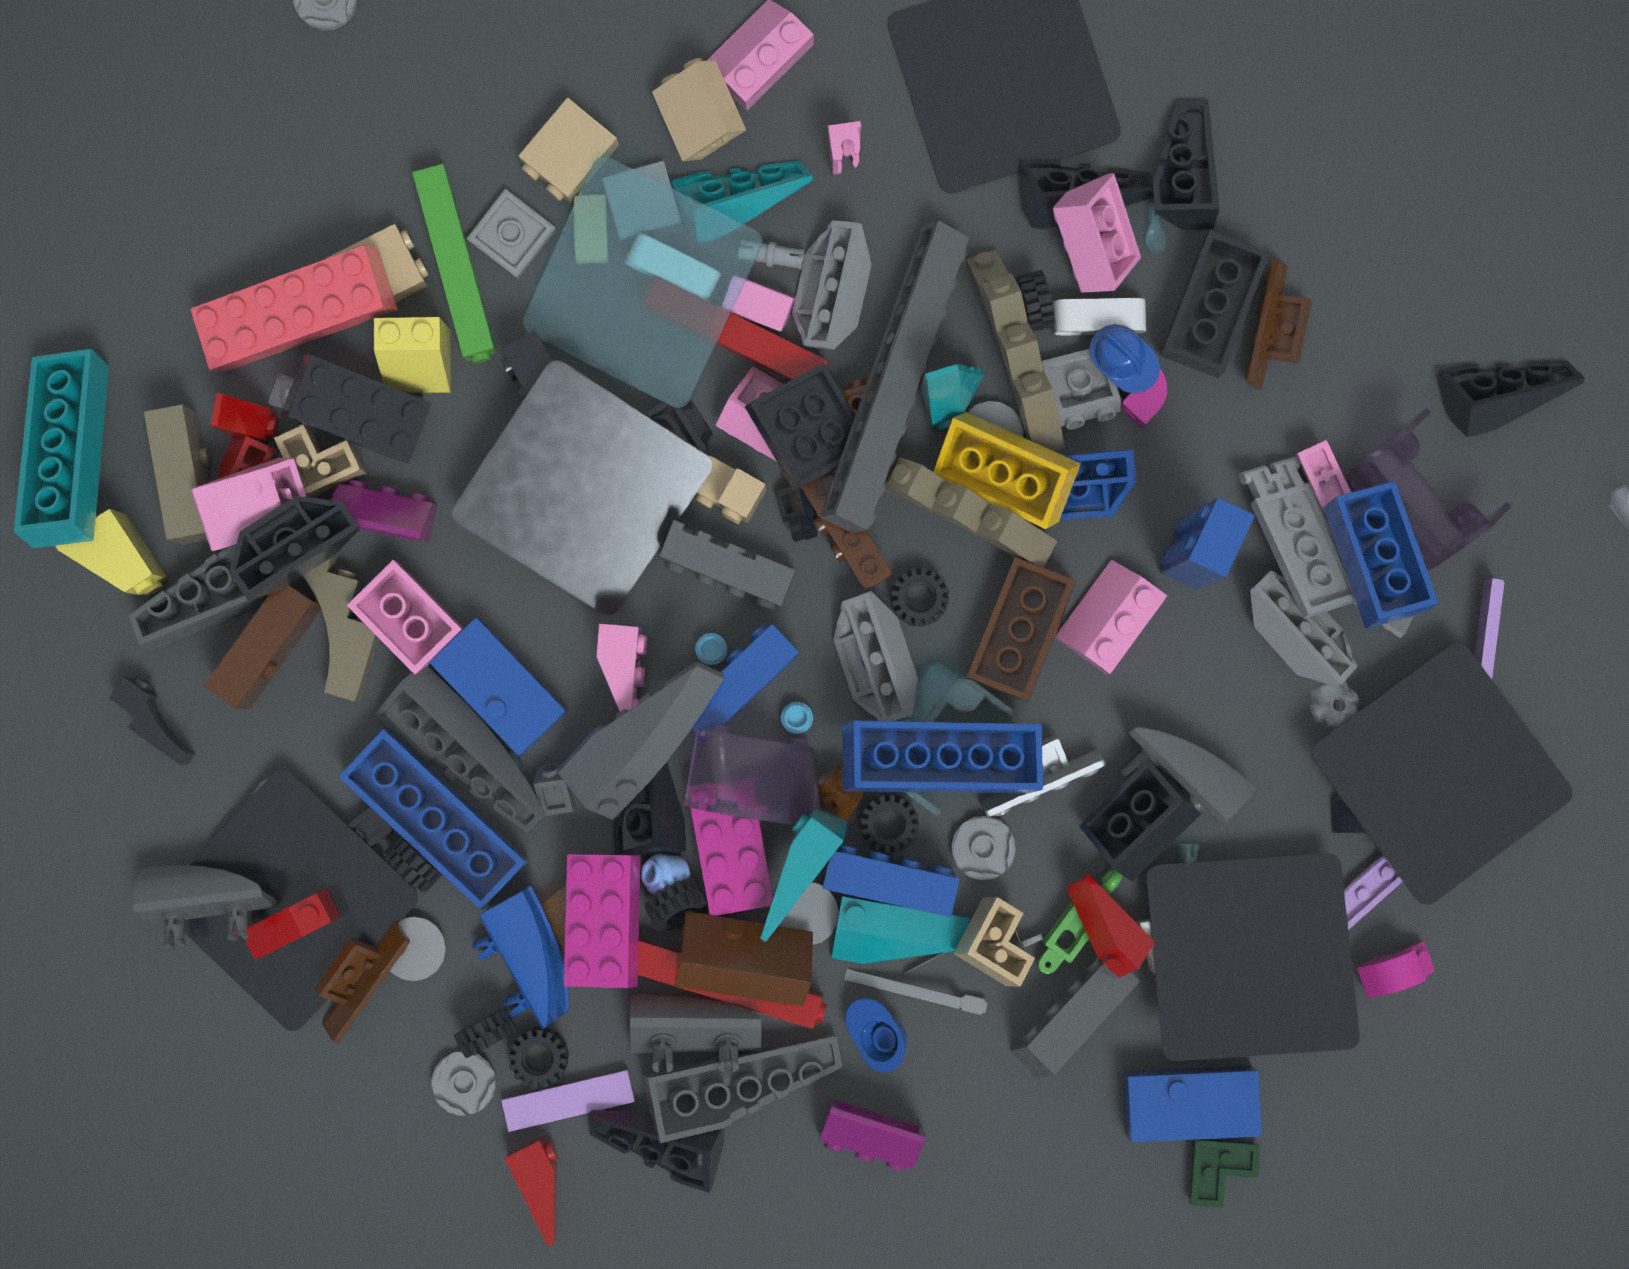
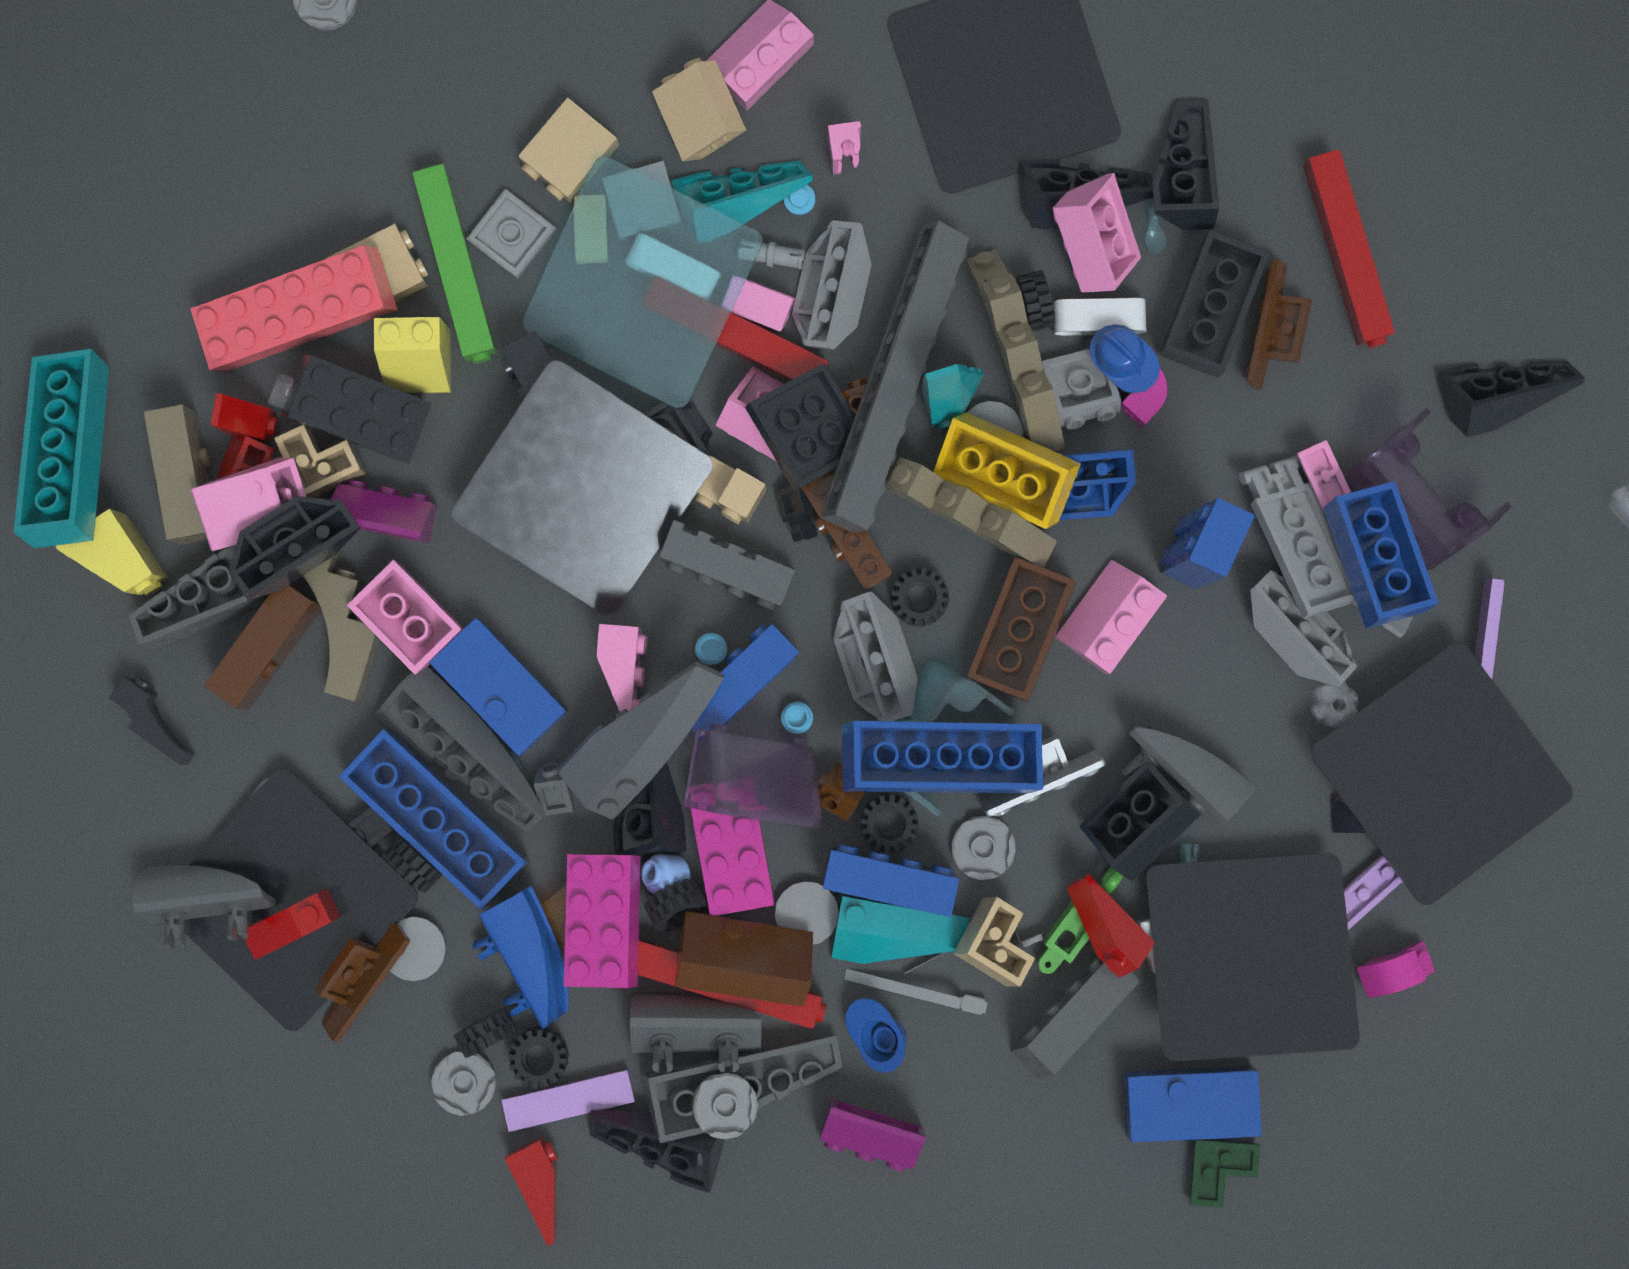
teal wedge [761,809,848,942] -> none
none -> light grey tile [691,1072,758,1140]
none -> medium azure plate [784,184,815,215]
none -> red brick [1303,149,1395,349]

